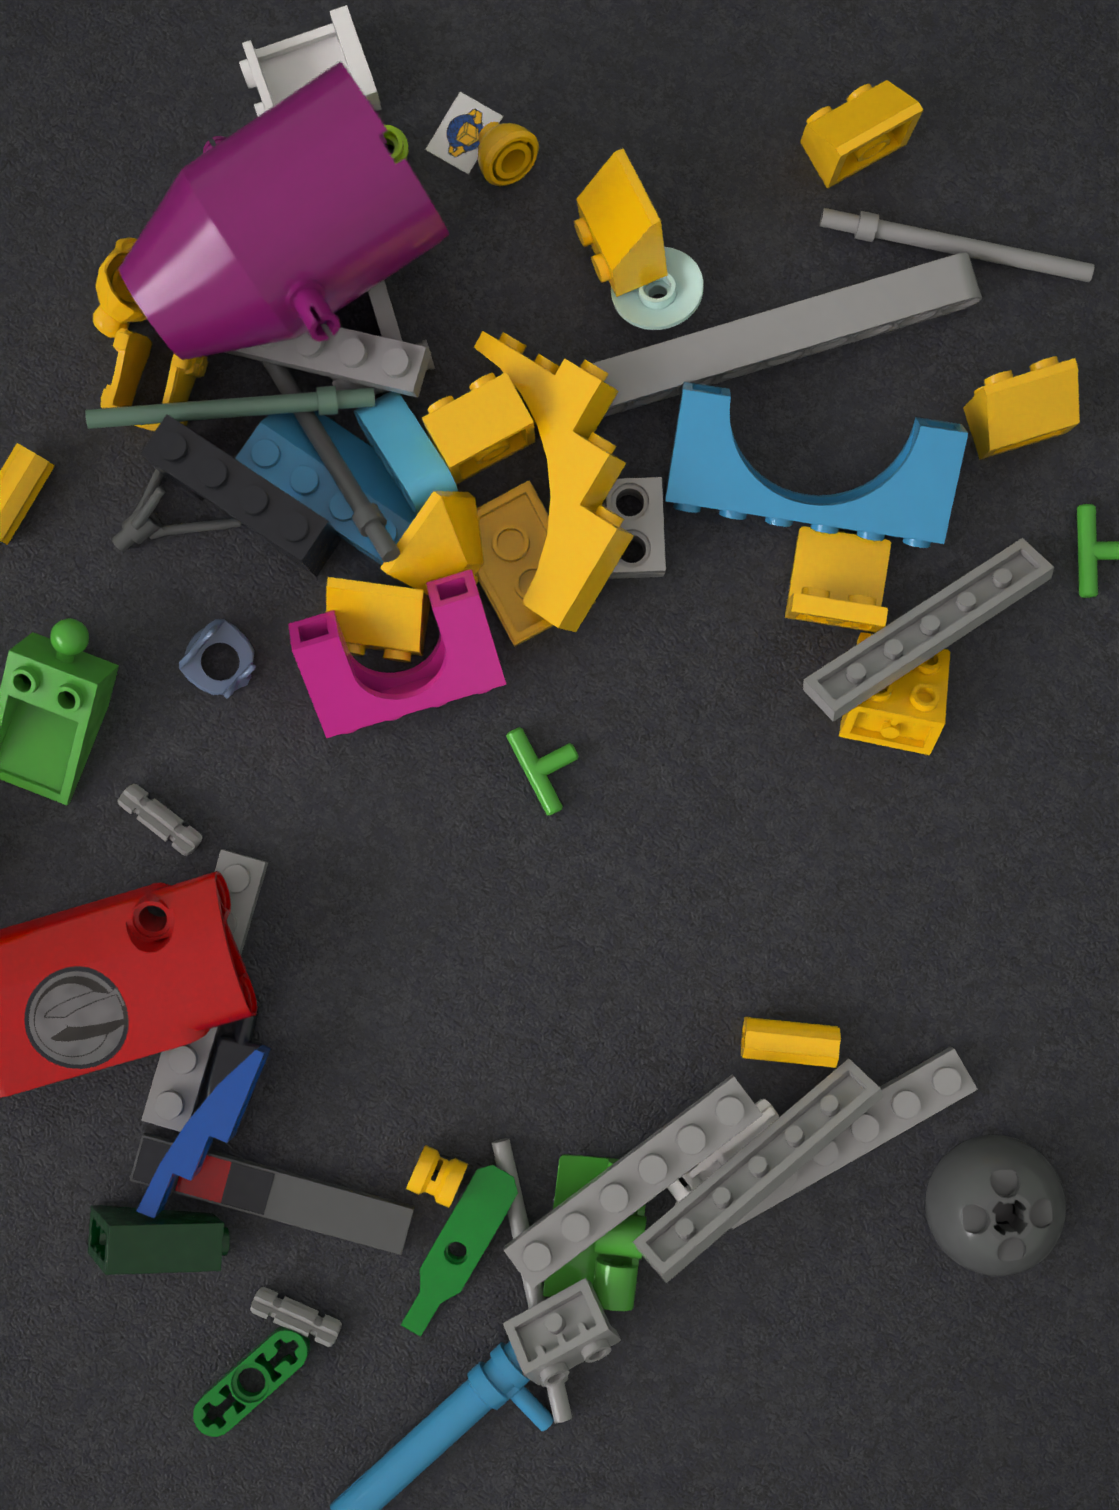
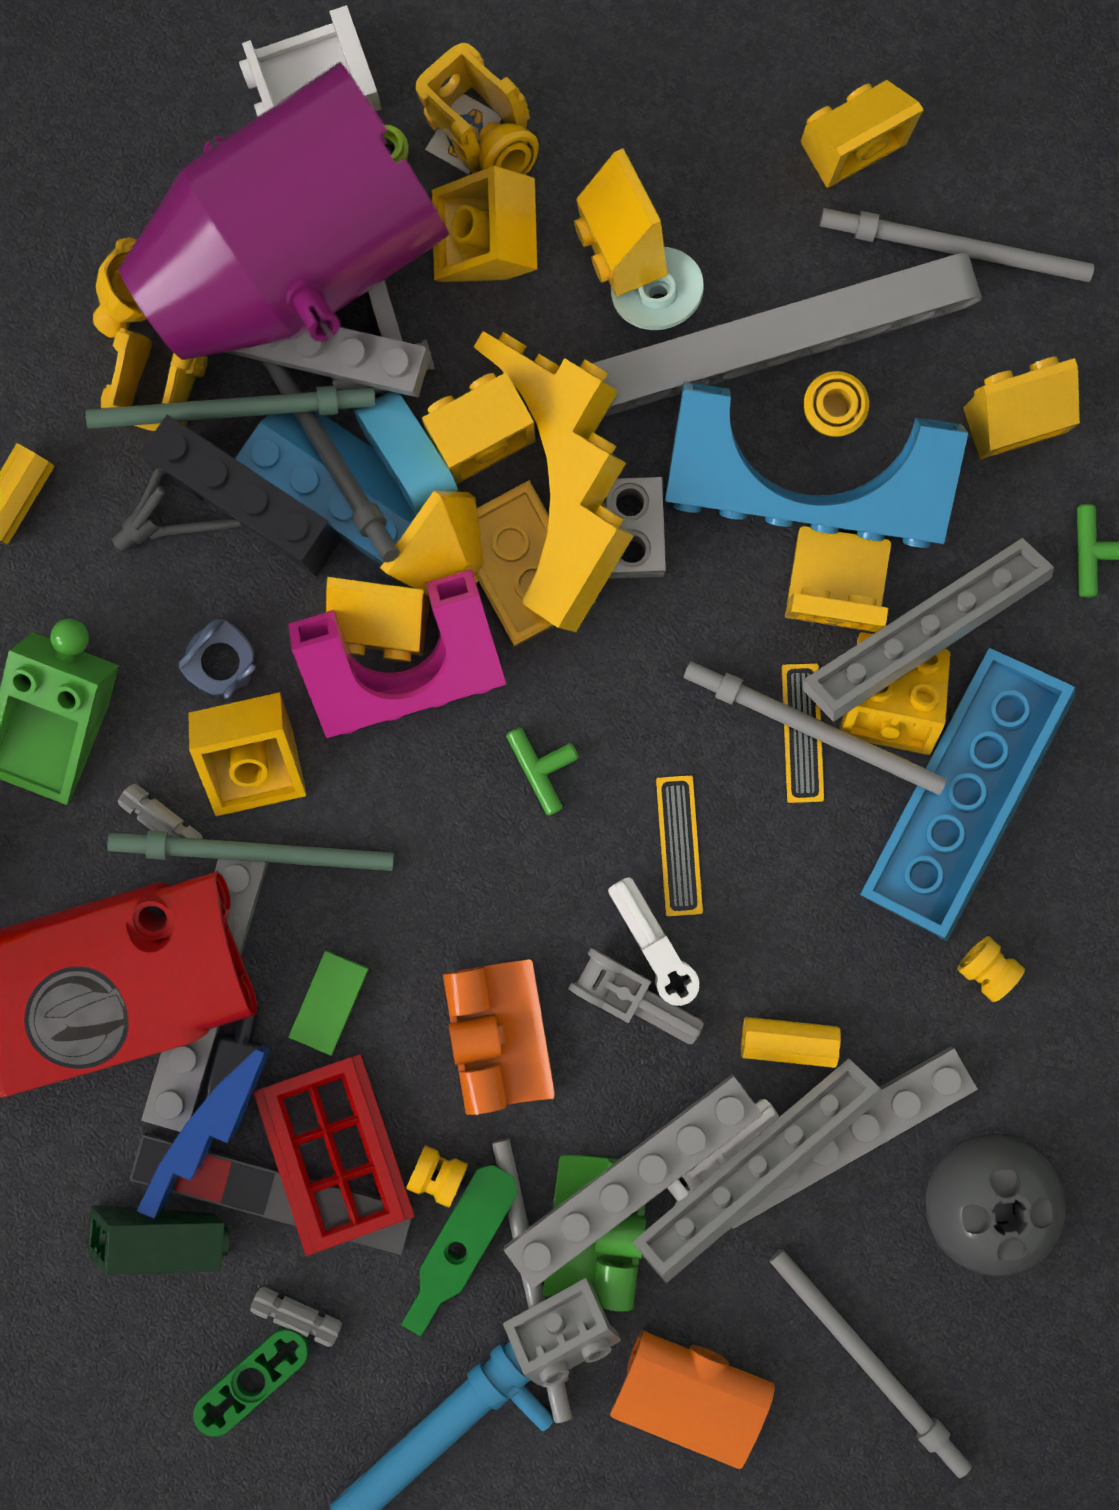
none -> sand green bar [107,830,394,871]
none -> yellow slope [189,692,306,816]
none -> red piece [253,1054,415,1256]
none -> bright green tile [288,950,370,1056]
none -> yellow piece [416,43,530,174]
none -> yellow slope [432,165,537,282]
none -> orange panel [443,959,555,1115]
none -> light grey connector [568,948,704,1044]
none -> white connector [608,877,699,1006]
none -> orange panel [610,1330,775,1469]
none -> sticker [656,775,703,916]
none -> light grey bar [683,661,947,795]
none -> light grey bar [769,1249,972,1478]
none -> sticker [782,663,824,803]
none -> yellow brick [804,371,869,437]
none -> dark azure arch [860,648,1075,942]
none -> yellow wheel [957,936,1025,1002]

